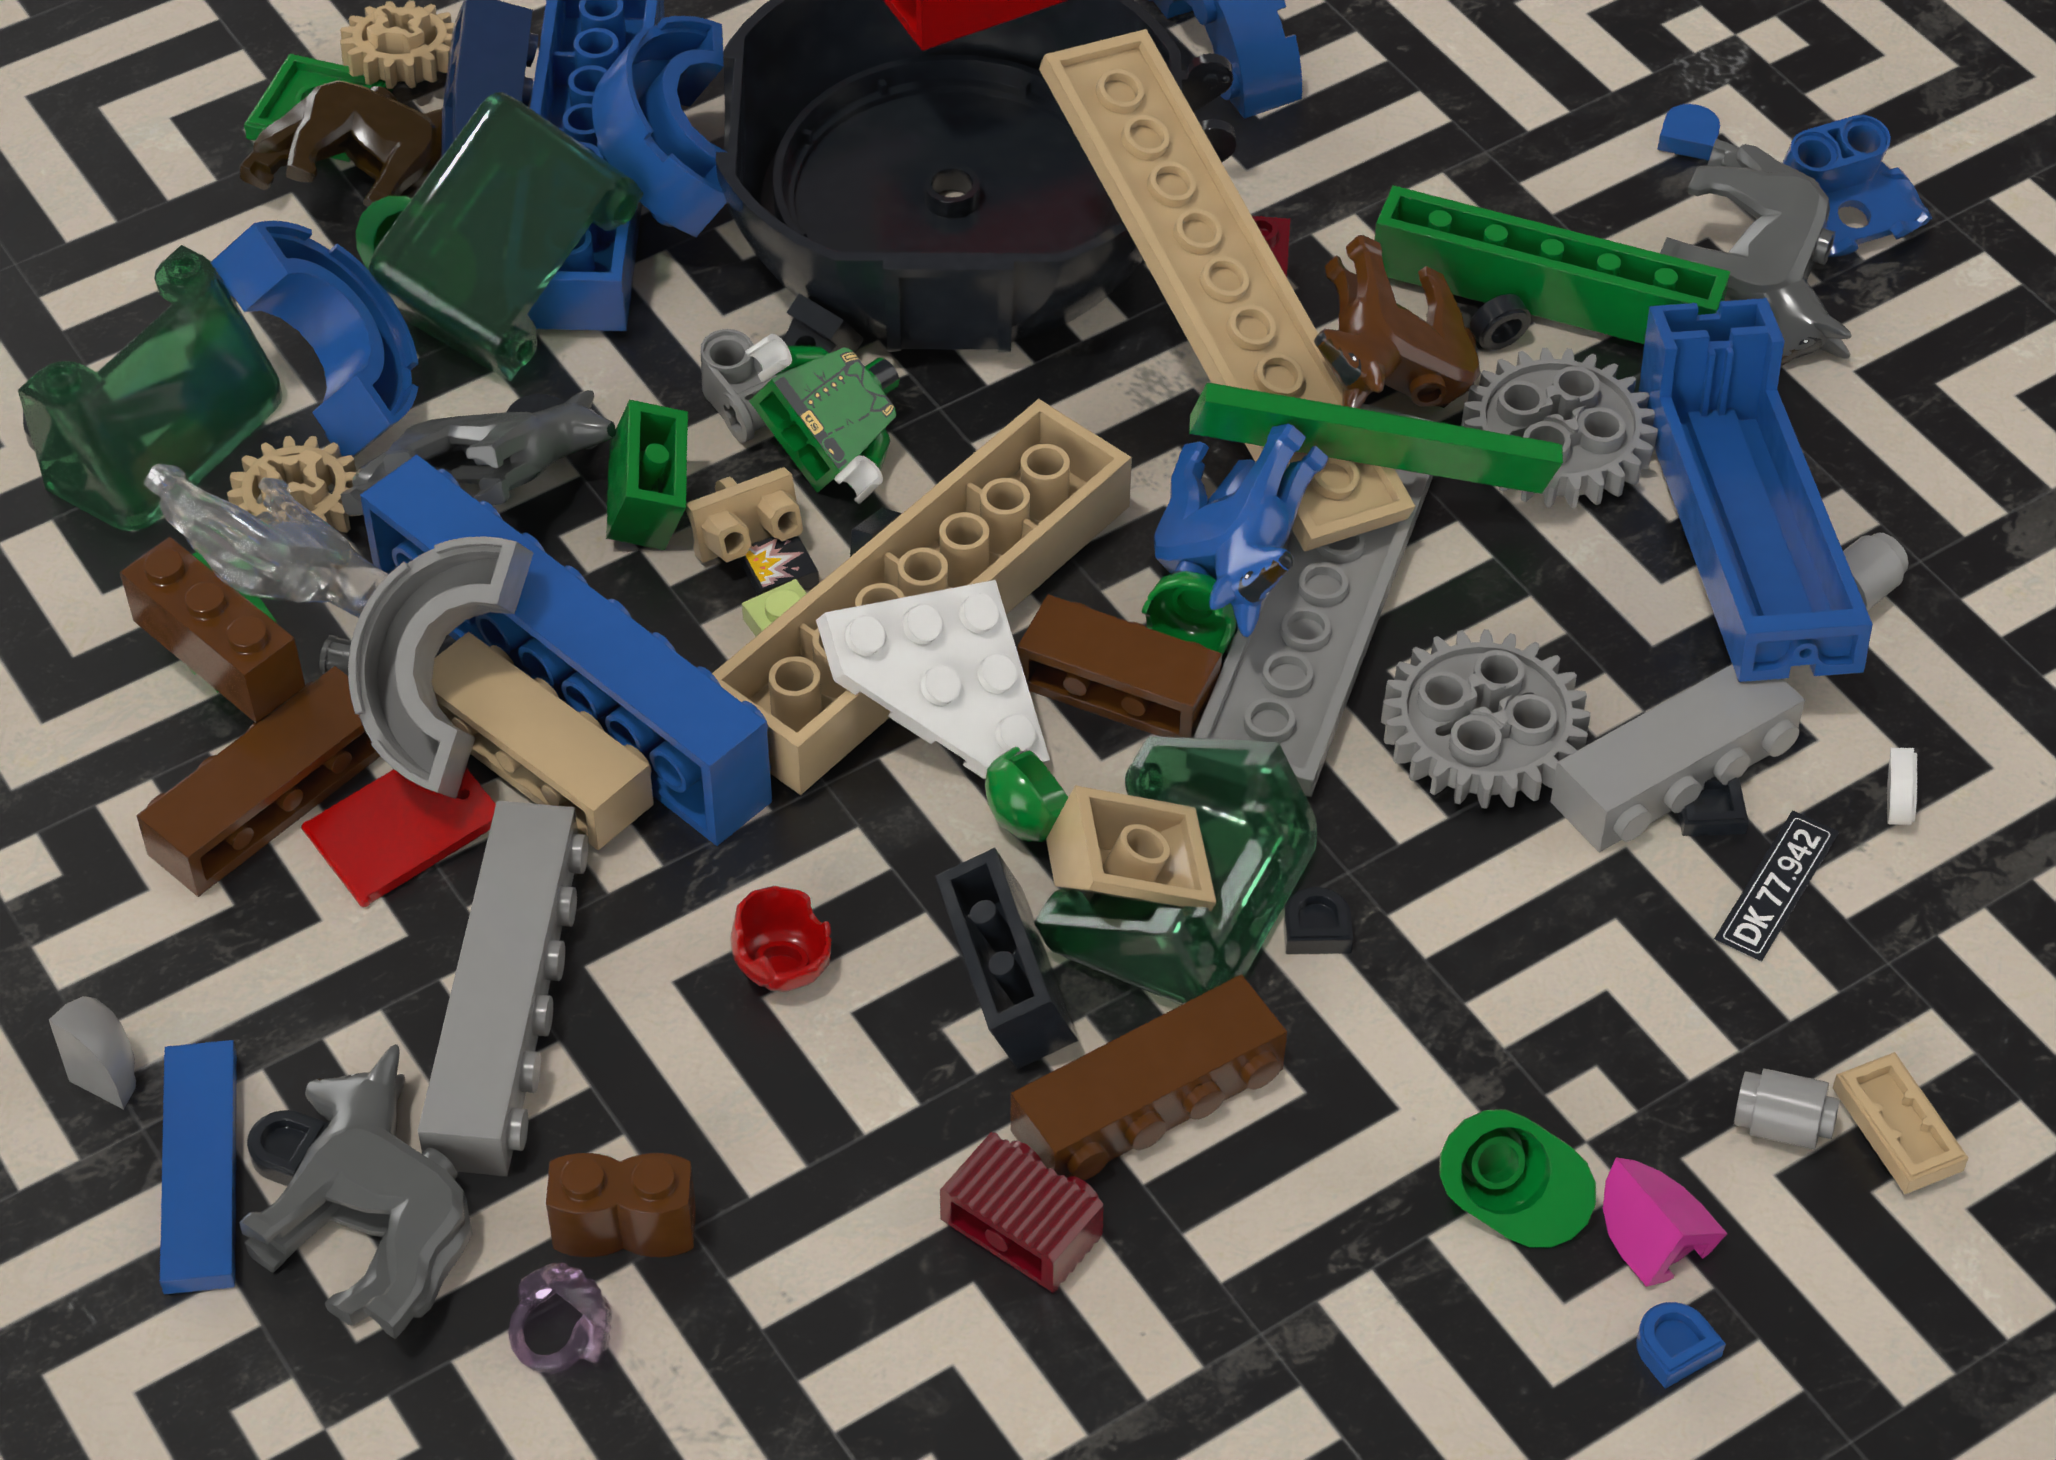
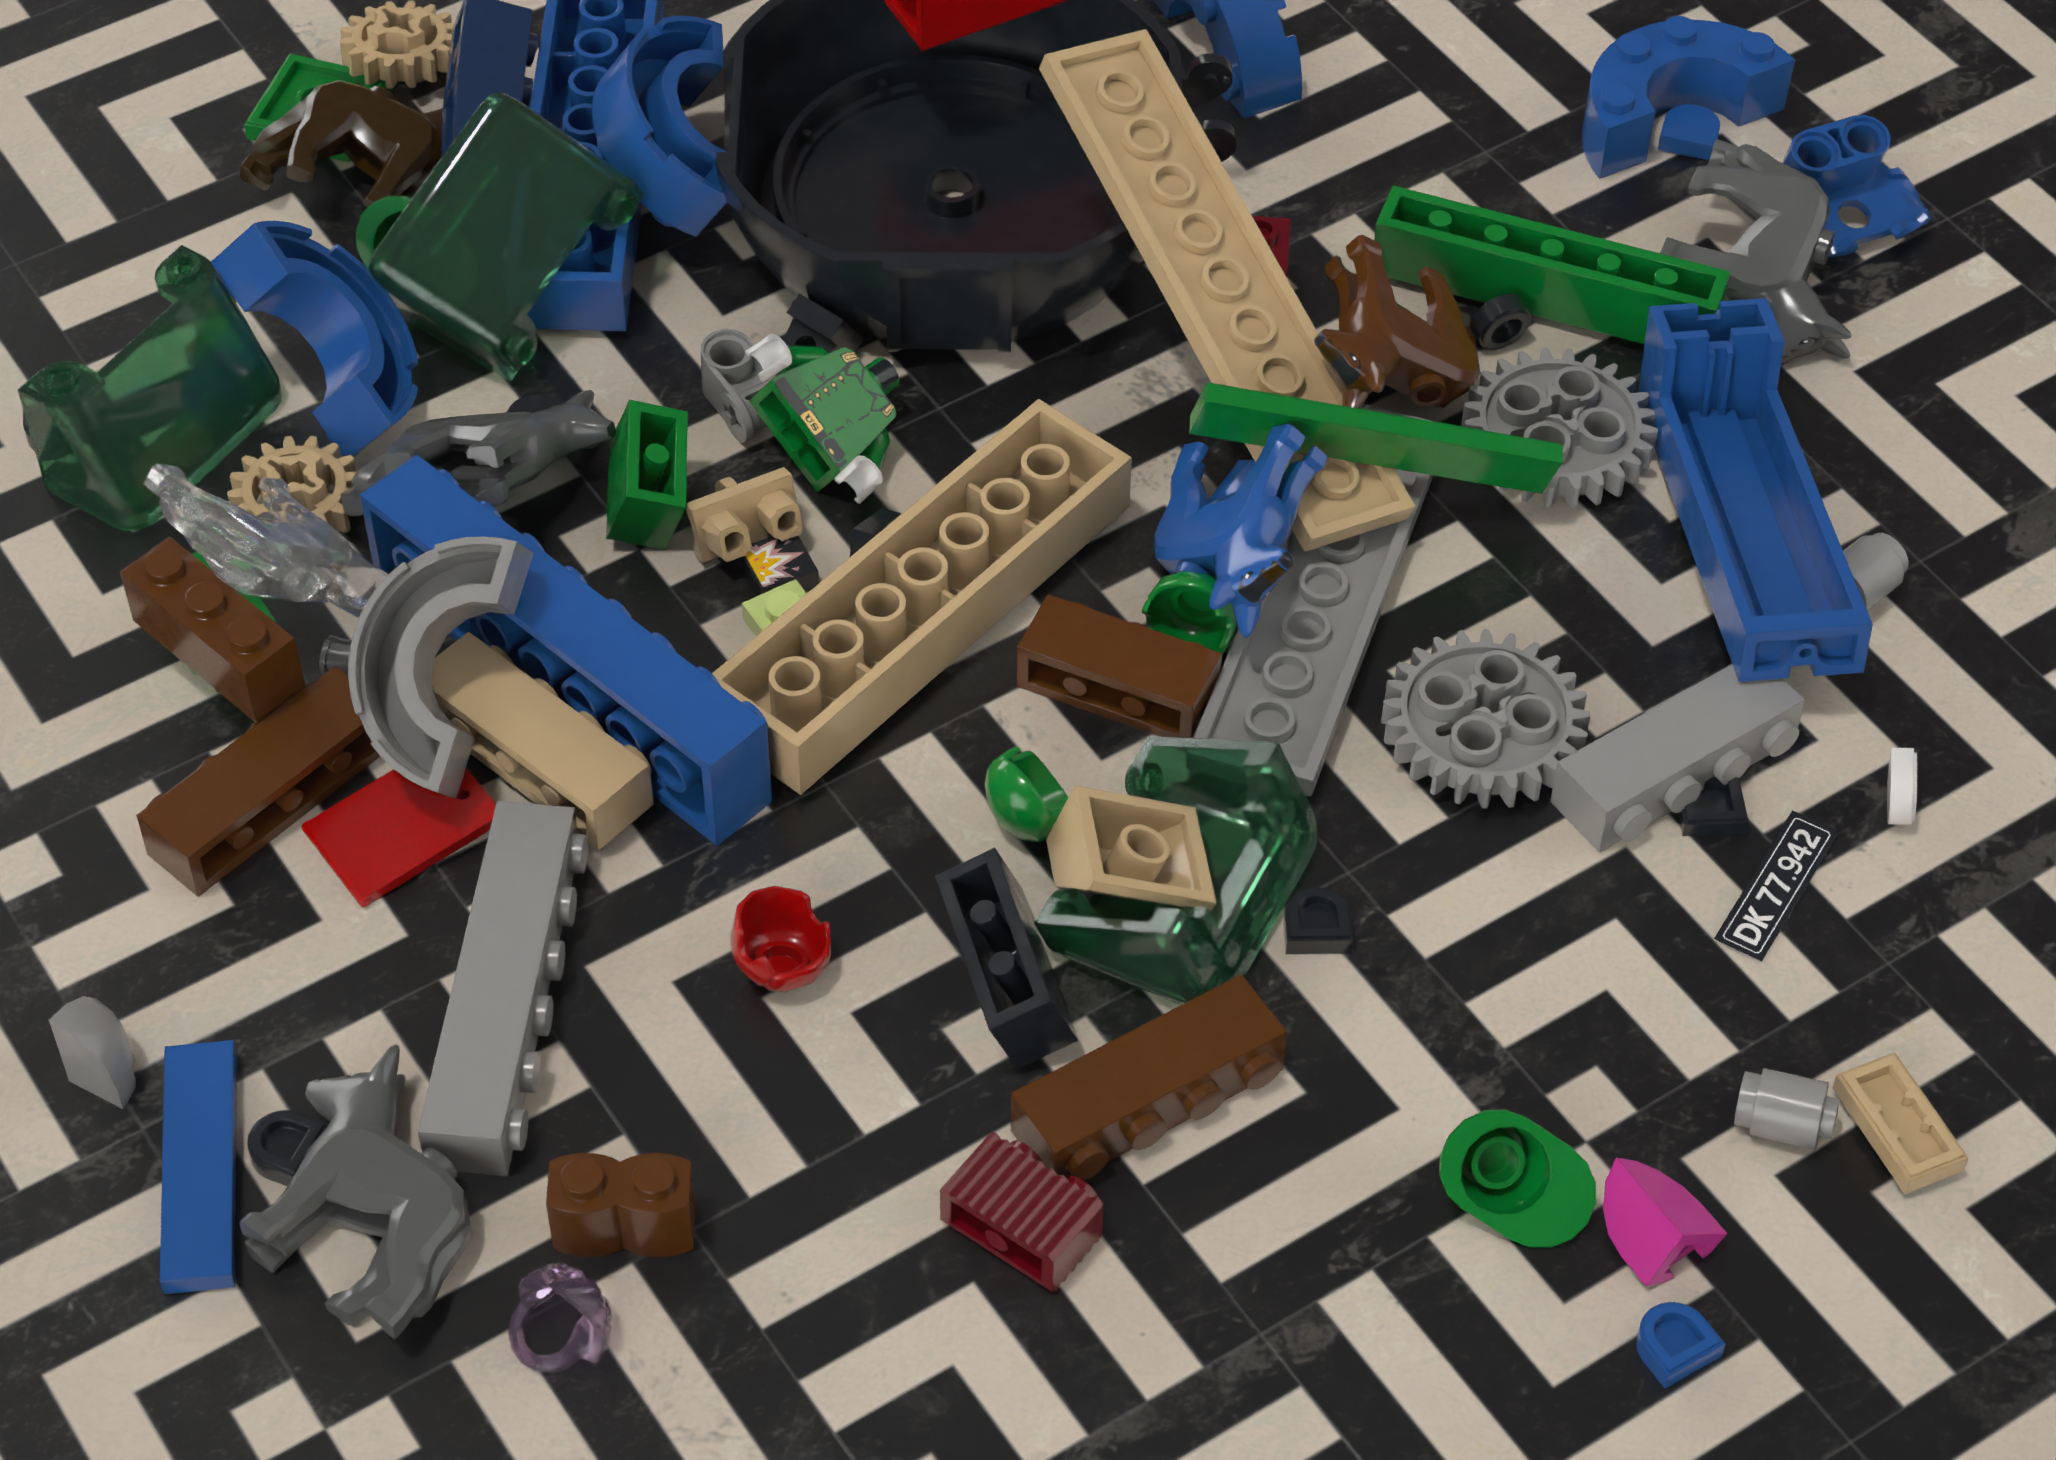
white plate [816,580,1050,779] -> none
none -> blue brick [1582,16,1795,179]

